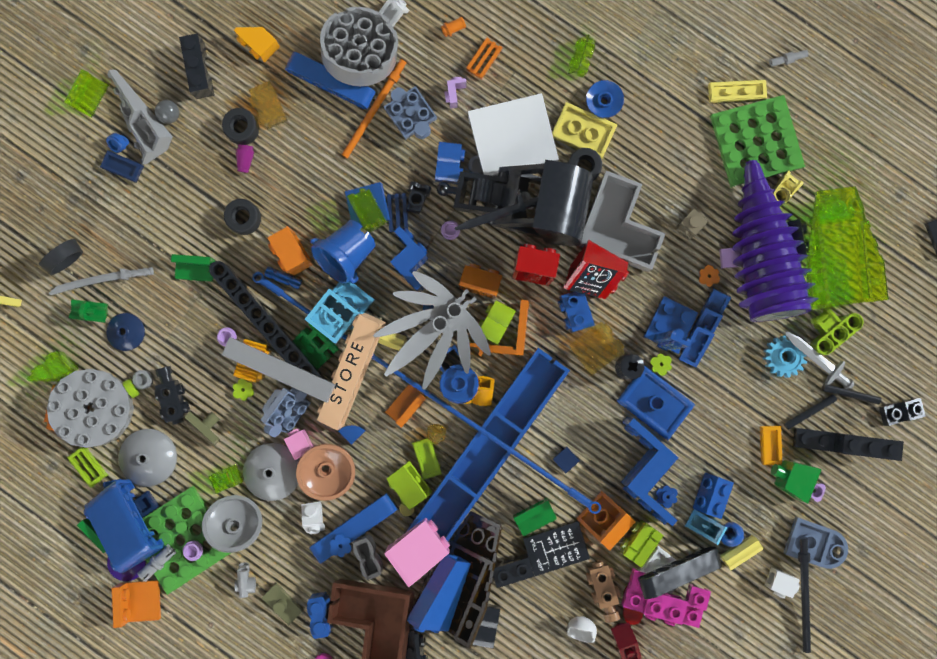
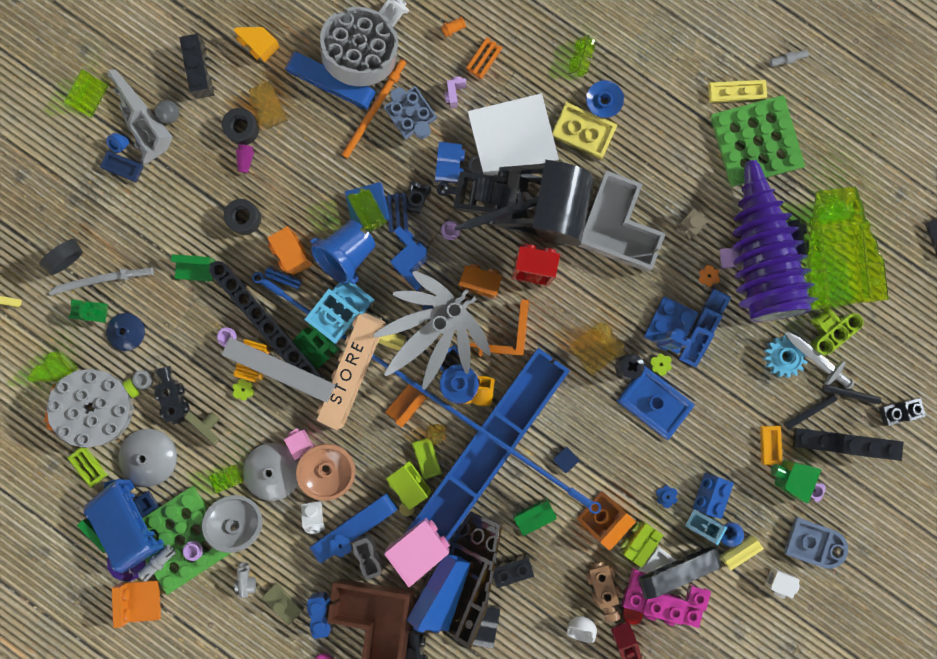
sand blue piece [261,387,311,437] -> none
blue tile [338,425,366,445] -> none
lime brick [479,300,516,345] -> none
black tile [523,521,590,576] -> none
blue brick [558,292,595,333] -> none
red slope [563,240,629,299] -> none
black tyre [568,148,602,181] -> none
blue bracket [621,416,679,527] -> none
light yellow piece [773,170,804,206] -> none
black bar [798,537,811,653] -> none

